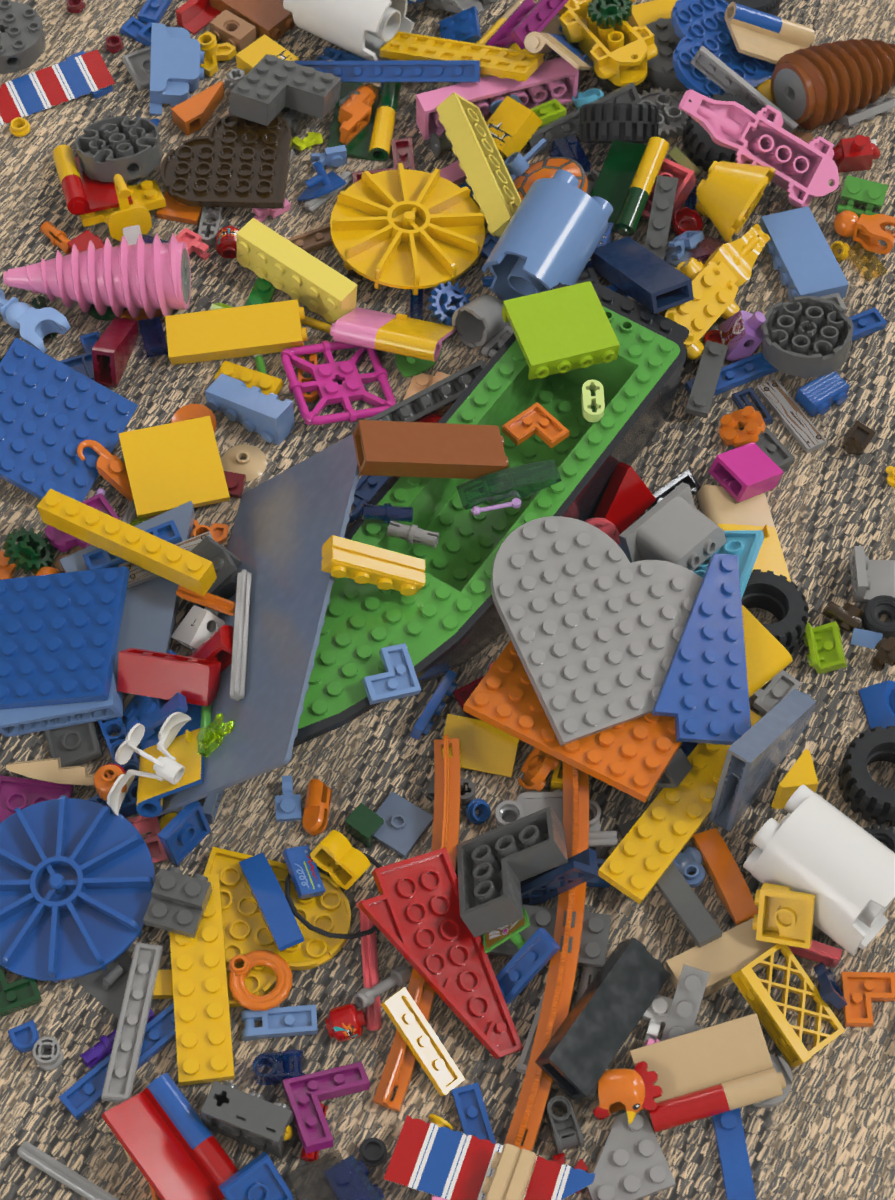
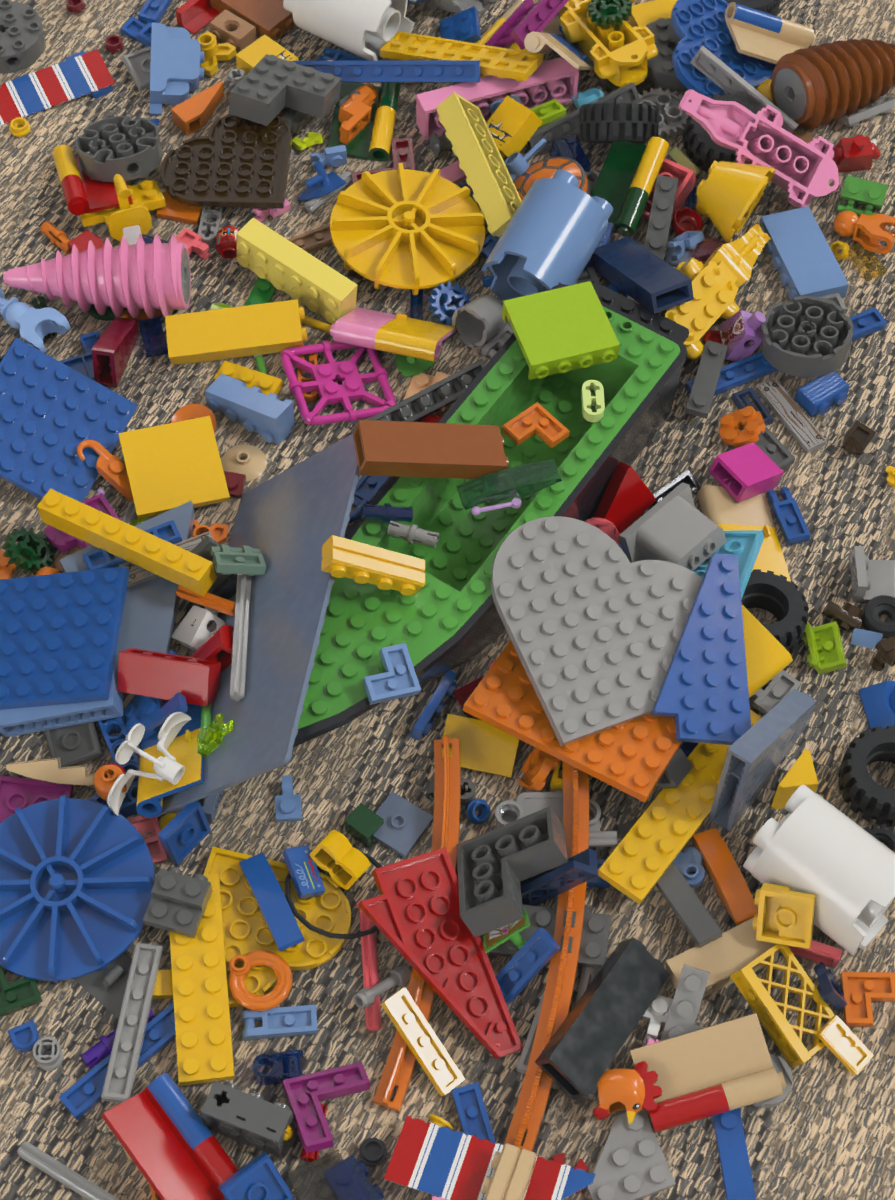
orange arm [302,779,333,836] -> none
red head [325,1003,367,1043] -> none
dark grey piece [545,1096,585,1155] -> none
none -> sand green plate [210,544,266,576]
none -> blue hinge [767,487,811,546]
none -> plate [817,1015,874,1075]

